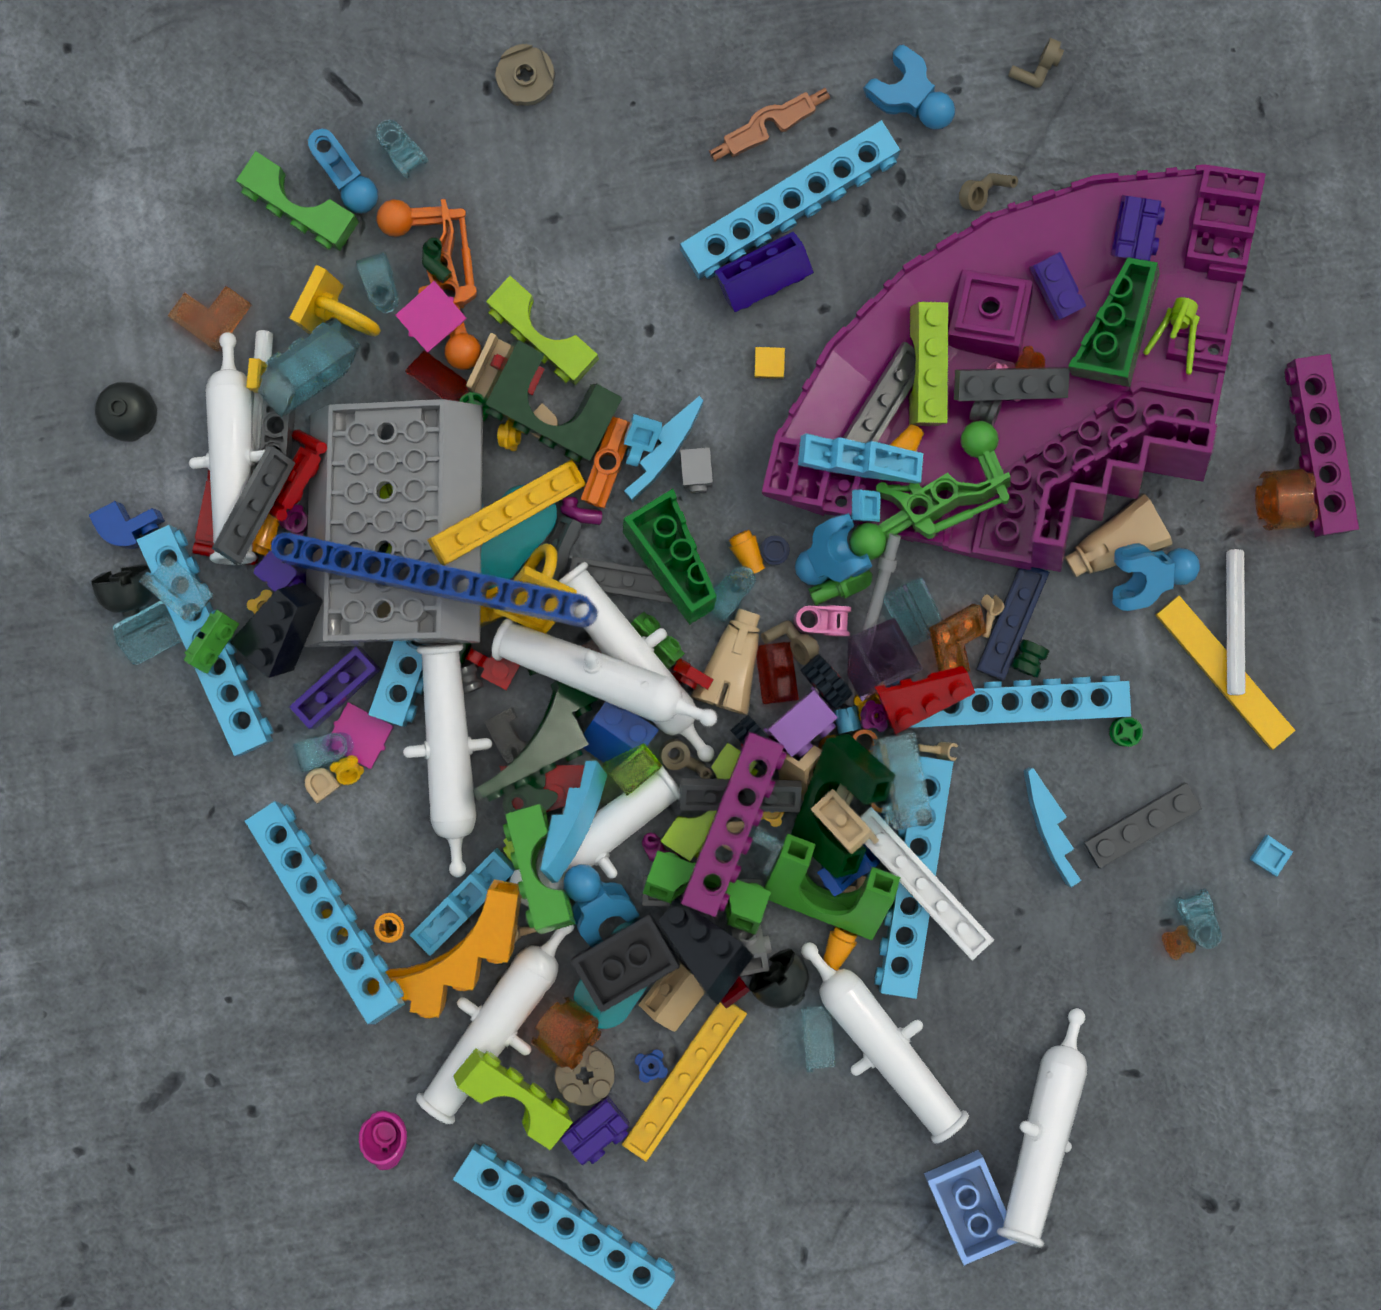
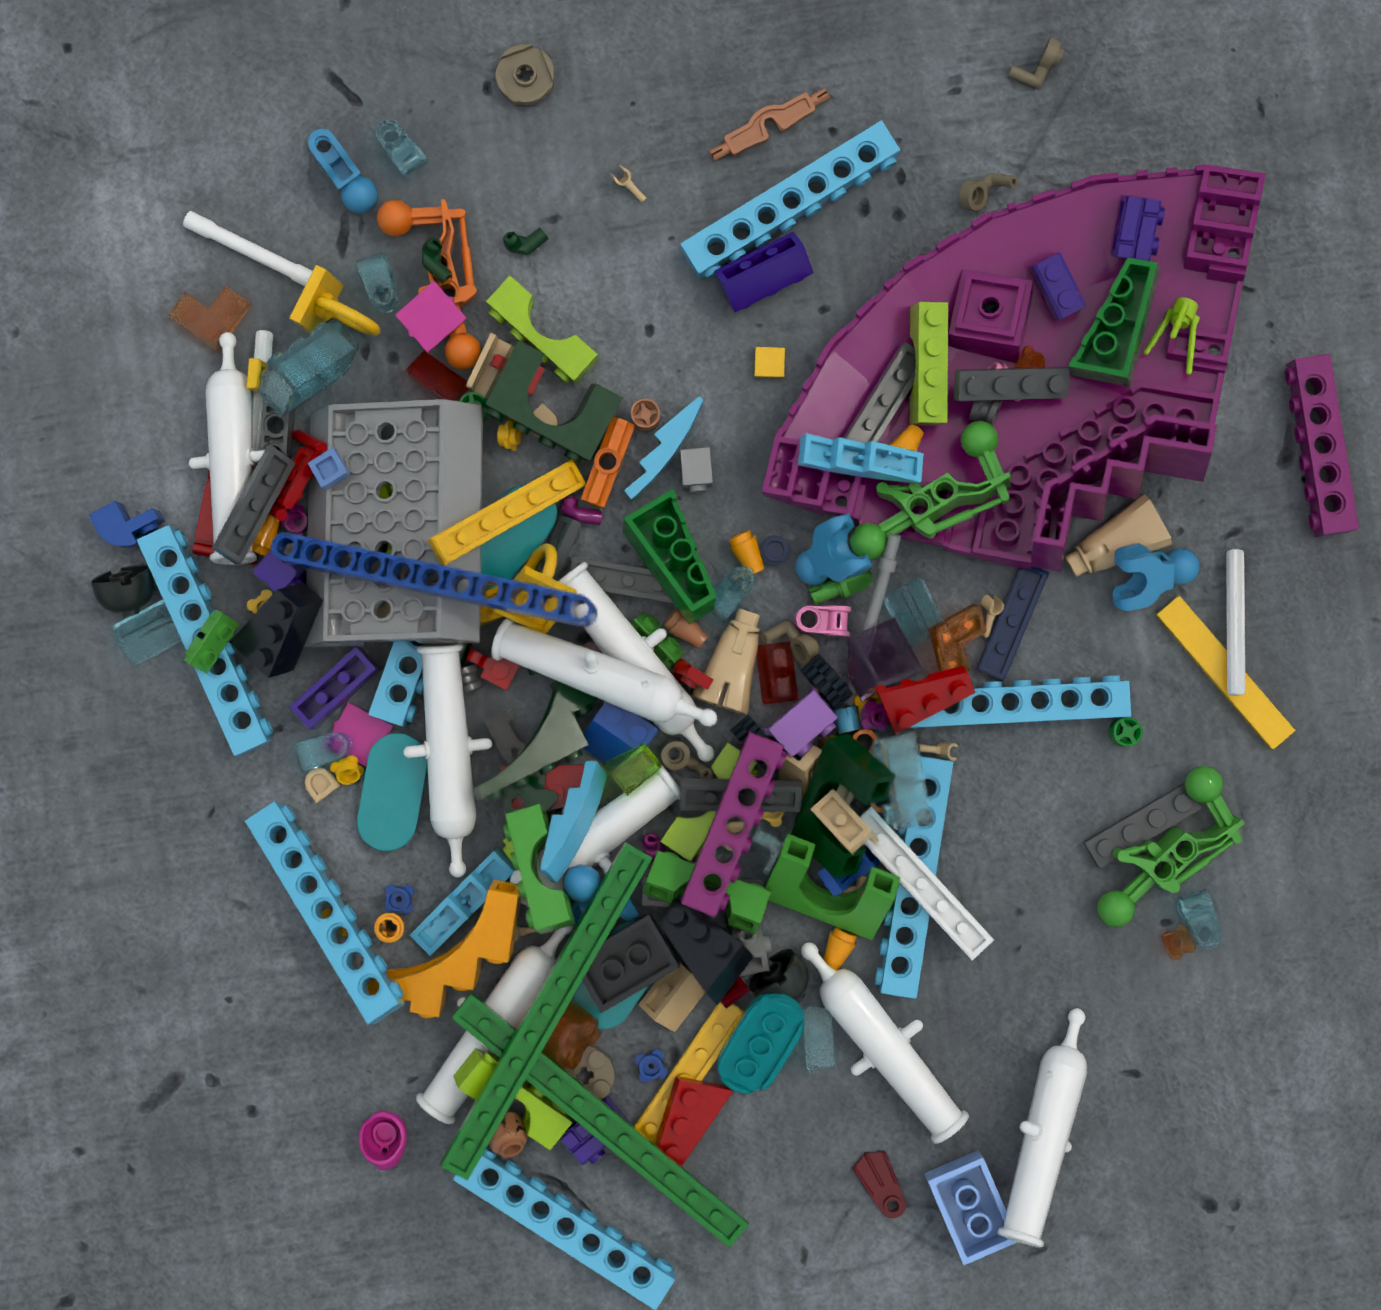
pearl dark grey cylinder [95,382,157,442] -> none
clear light blue panel [139,557,214,622] -> none
bright green arch [236,151,359,251] -> none
medium azure plate [624,414,662,467] -> none
medium azure tile [852,489,880,522] -> none
dark azure piece [863,45,955,130] -> none
dark green wheel [1011,639,1050,678] -> none
medium azure slope [1024,767,1081,887] -> none
medium azure tile [1250,835,1293,876] -> none
clear orange brick [1255,469,1318,531] -> none
none -> white piece [183,211,313,286]
none -> medium blue plate [308,447,351,491]
none -> teal tile [357,733,428,851]
none -> blue plate [384,884,414,914]
none -> green plate [440,842,652,1181]
none -> green plate [451,992,749,1248]
none -> nougat head [489,1111,528,1157]
none -> dark green arm [503,227,549,255]
none -> tan hand [610,165,646,203]
none -> nougat wheel [631,398,661,432]
none -> red wing [654,1076,733,1166]
none -> nougat cone [663,607,708,649]
none -> teal tile [717,994,805,1094]
none -> dark red piece [852,1150,906,1218]
none -> bright green piece [1097,766,1245,927]

